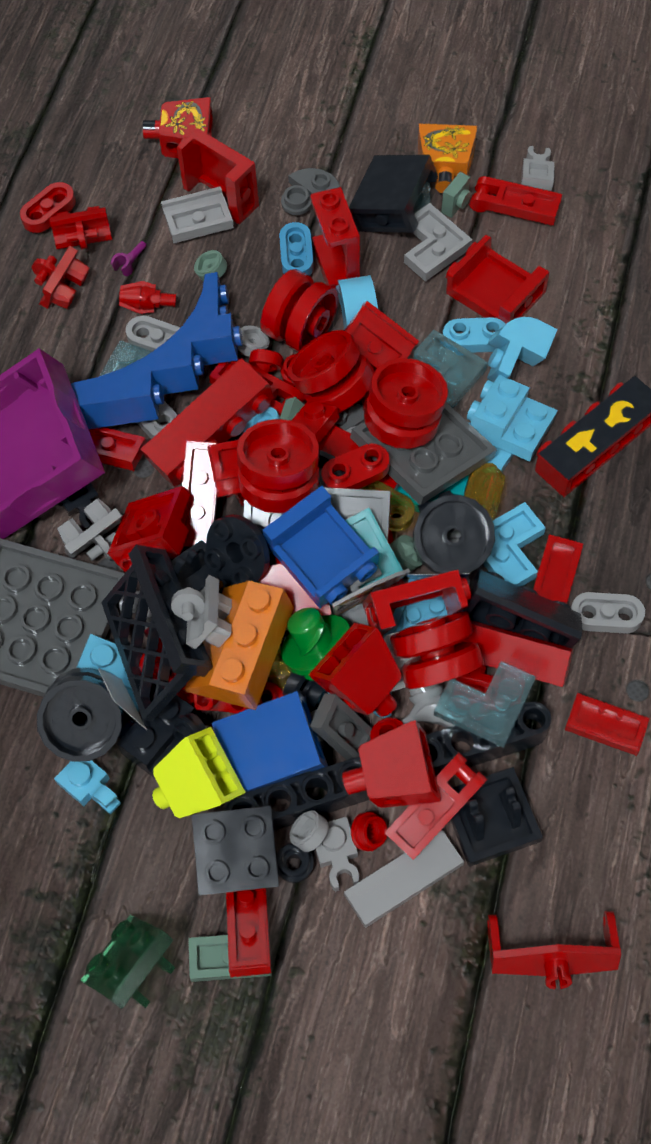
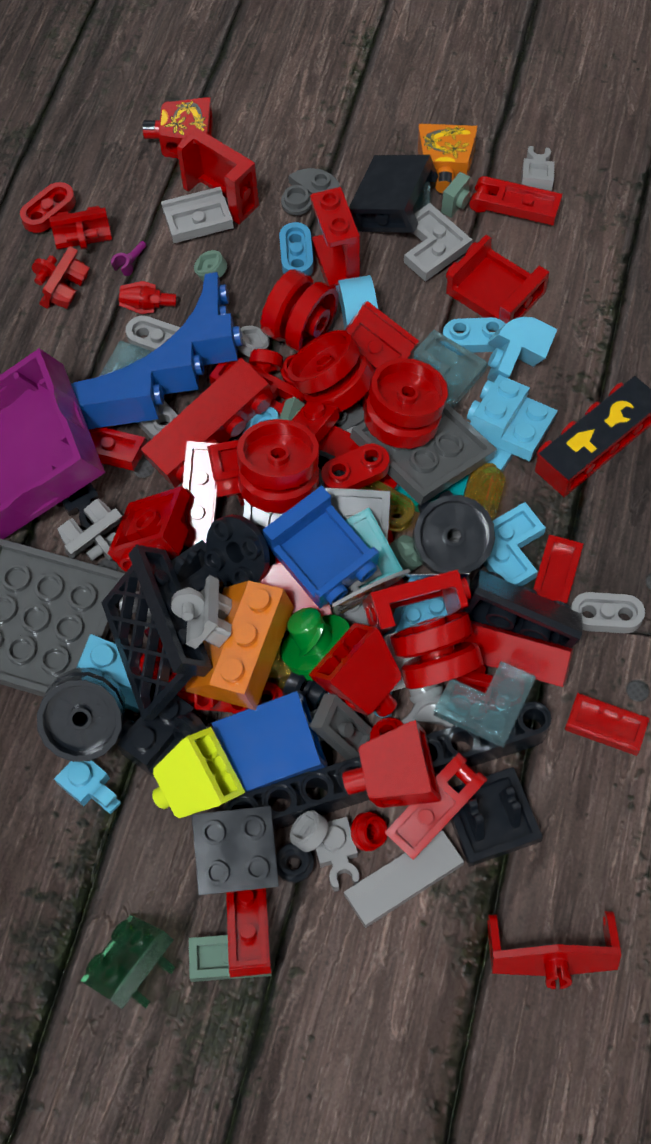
white sticker [98,668,147,730] -> none

